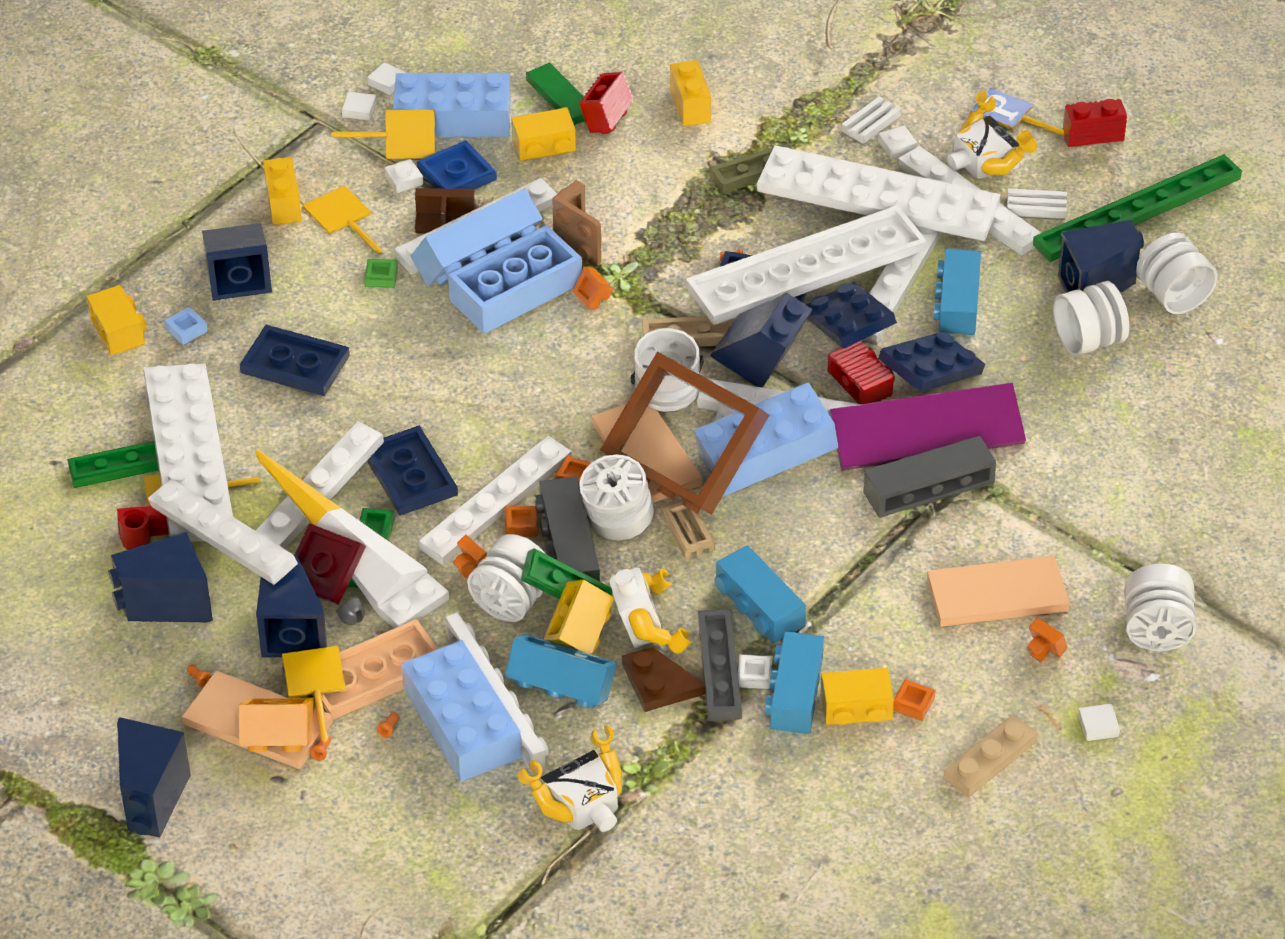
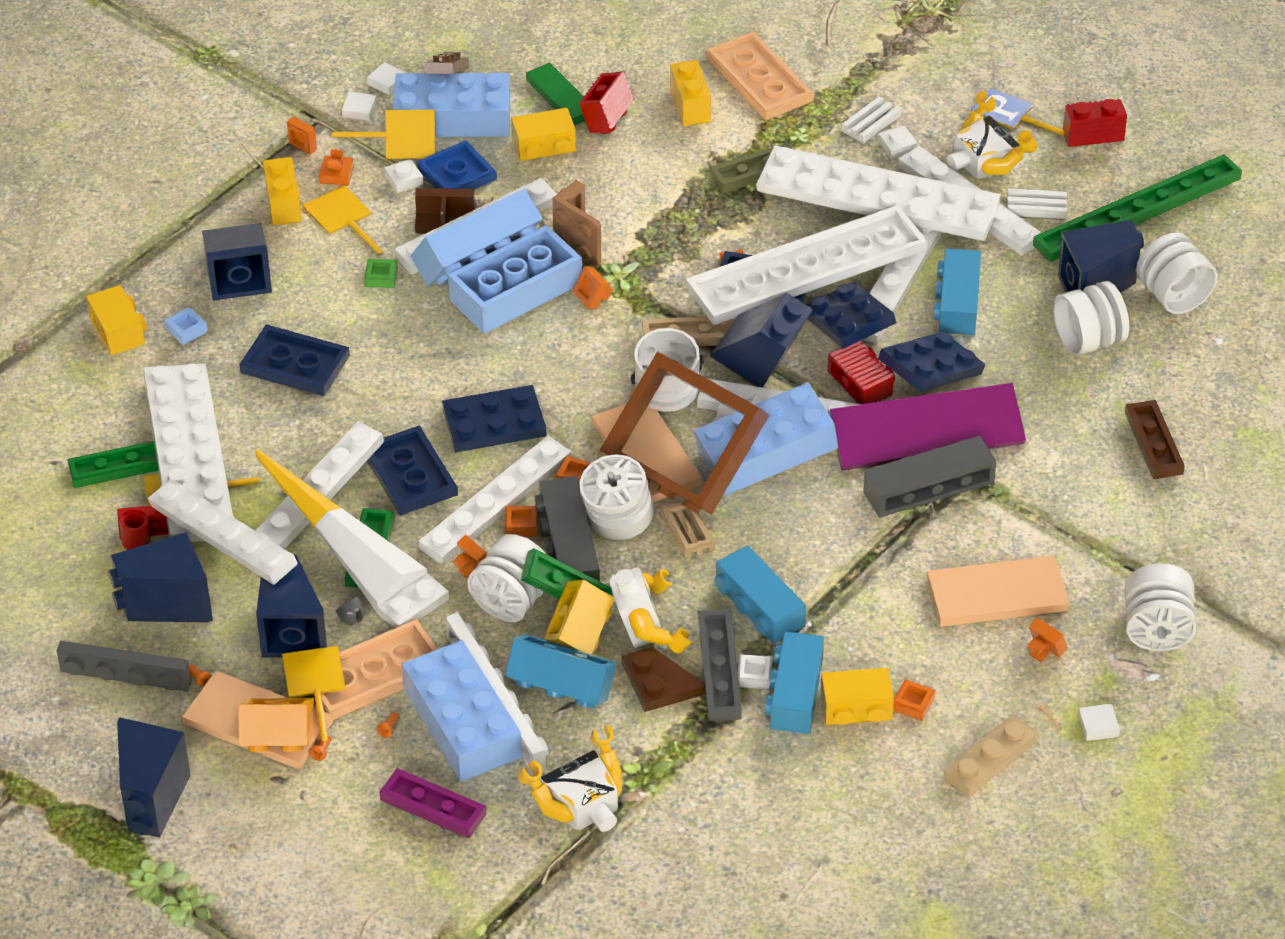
dark red tile [294,523,366,605] -> none
none -> dark grey plate [56,640,192,692]
none -> orange tile [287,116,317,155]
none -> orange tile [319,149,354,186]
none -> magenta plate [379,768,487,838]
none -> plate [425,52,469,74]
none -> dark blue plate [442,385,547,453]
none -> light nougat tile [706,31,814,121]
none -> reddish brown plate [1125,400,1185,480]

